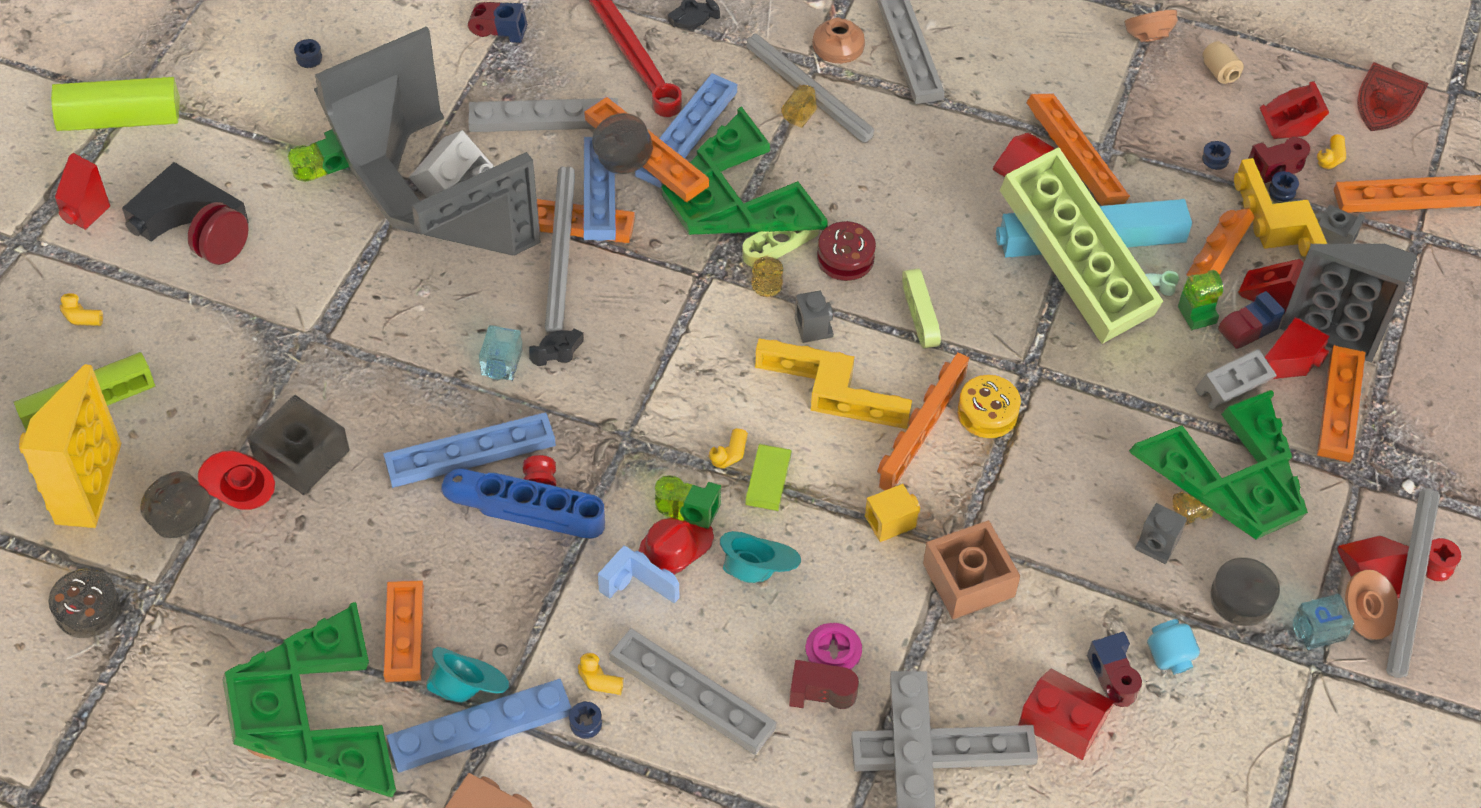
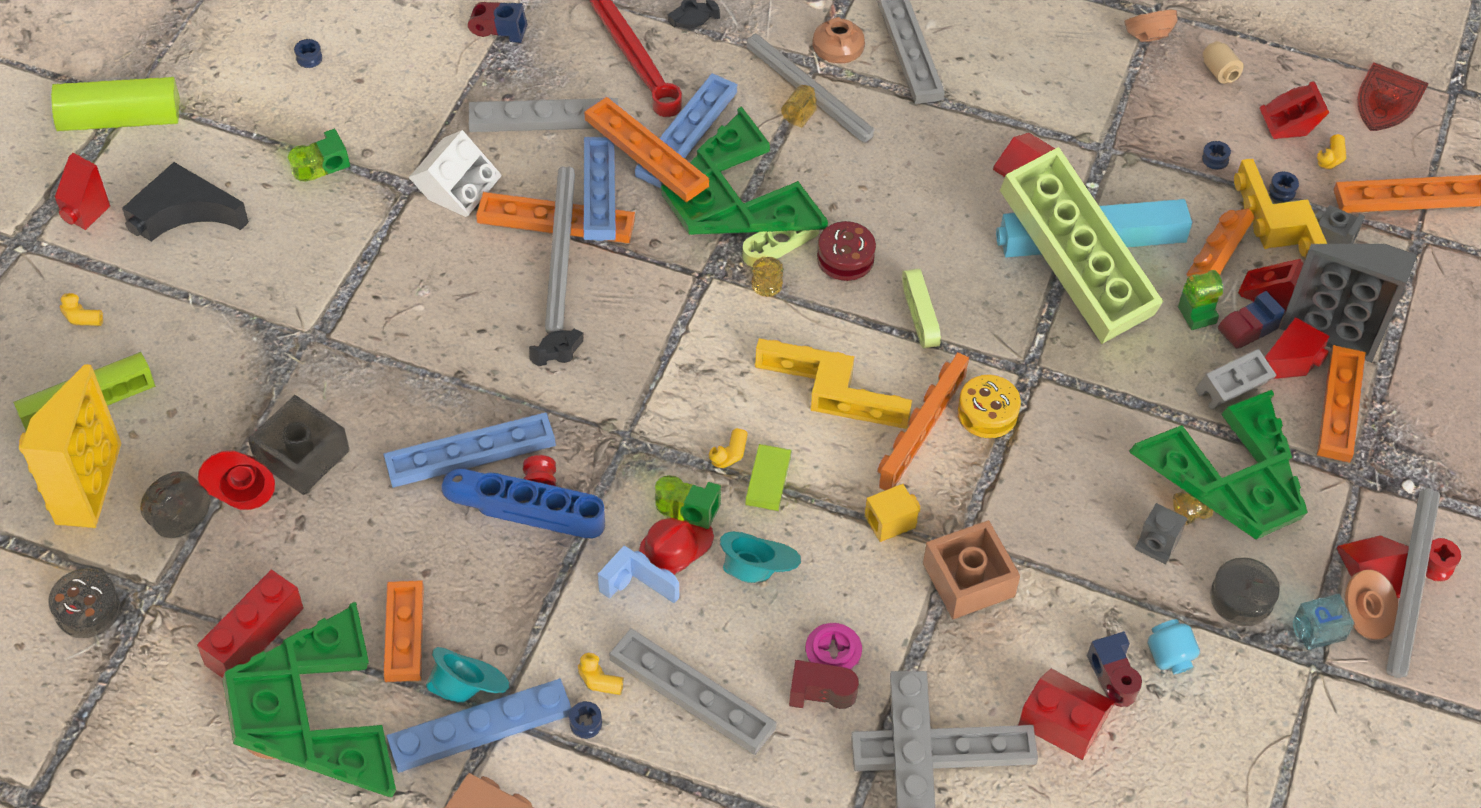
dark red head [188,202,249,265] -> none
dark grey panel [314,26,541,256] -> none
clear light blue brick [479,325,523,381] -> none
clear smoke head [592,113,653,174] -> none
dark grey brick [795,290,834,343] -> none
orange plate [1026,93,1130,206] -> none
light aqua arm [1145,271,1179,296] -> none
dark red leg [1248,137,1310,184] -> none
none -> red brick [197,569,304,678]

